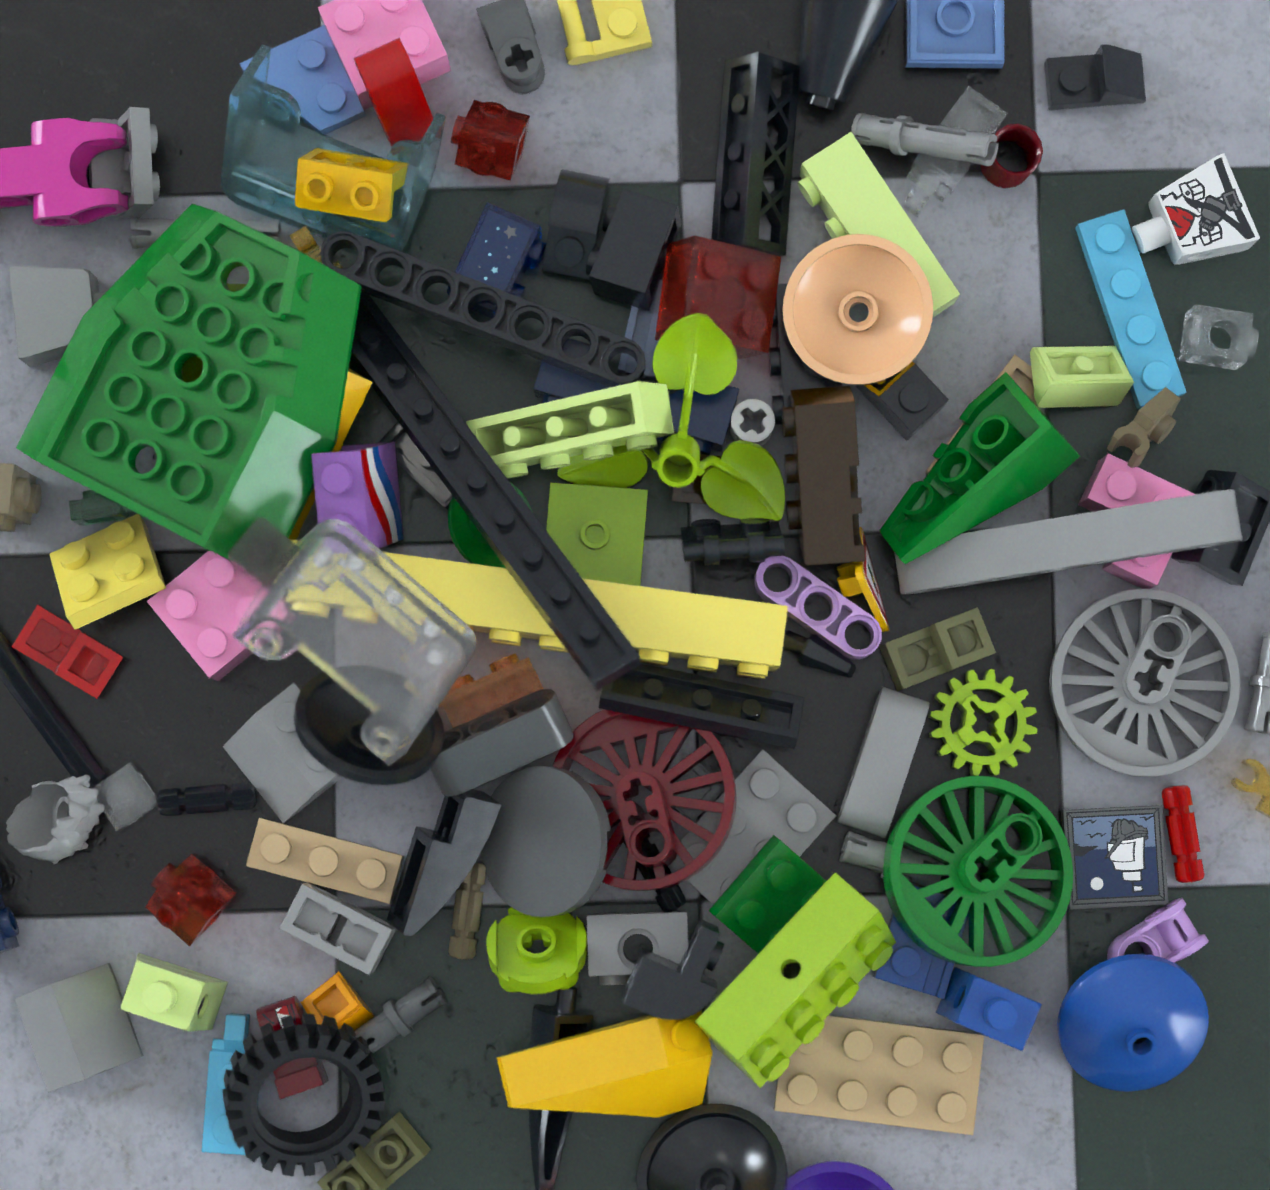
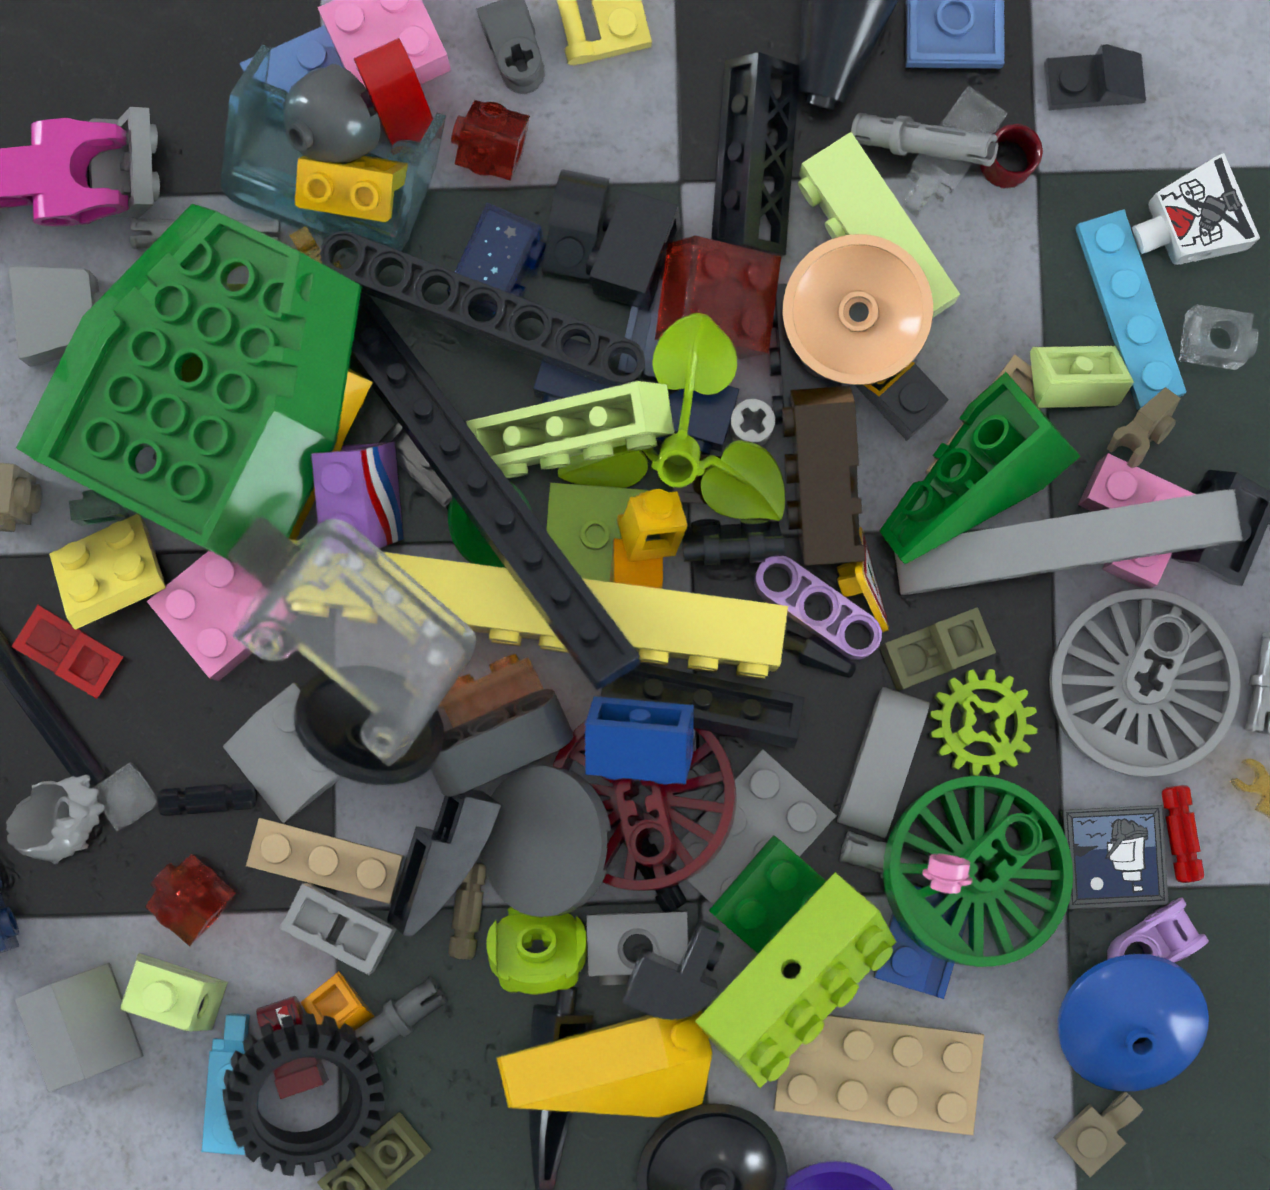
blue torso [936,967,1042,1051] -> none
none -> dark grey cylinder [283,64,380,164]
none -> blue brick [585,696,694,784]
none -> light orange slope [610,538,663,589]
none -> yellow brick [616,489,688,562]
none -> bright pink plate [922,854,973,894]
none -> dark tan plate [1053,1092,1143,1177]

